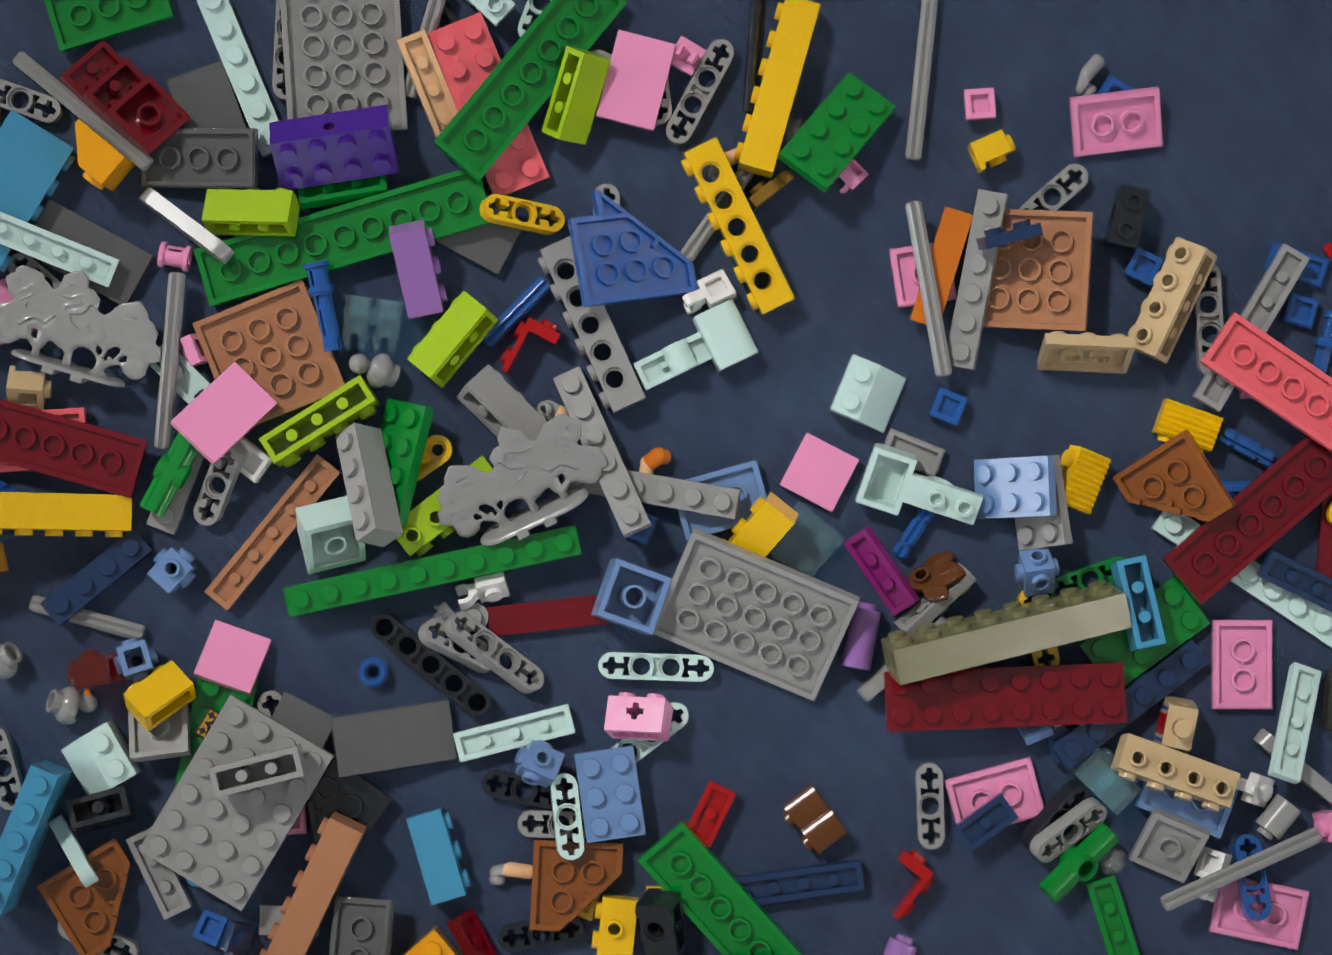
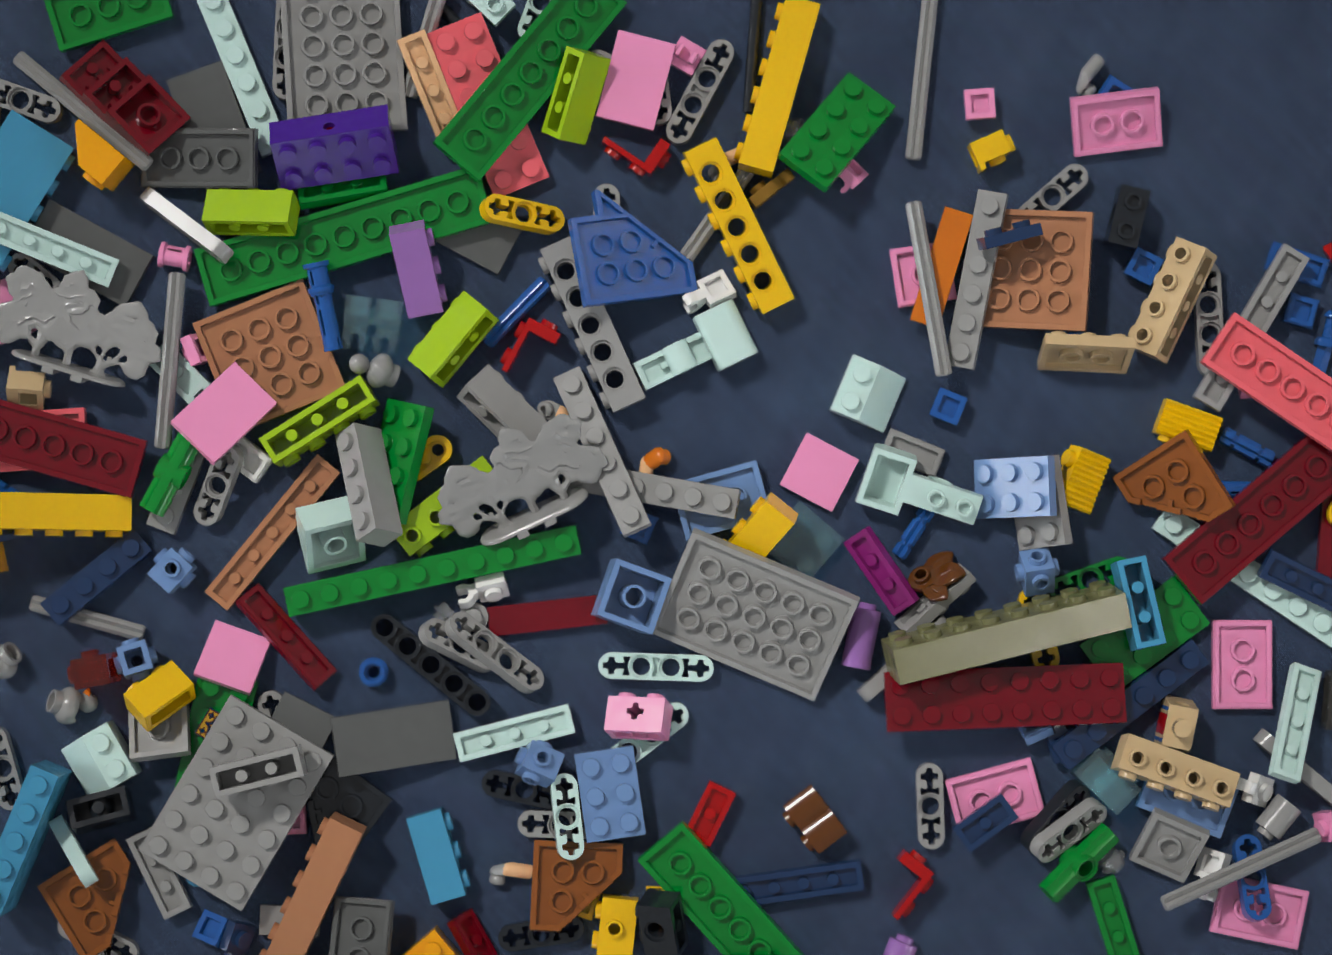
none -> dark red tile [235,583,337,691]
none -> red bracket [602,136,672,178]

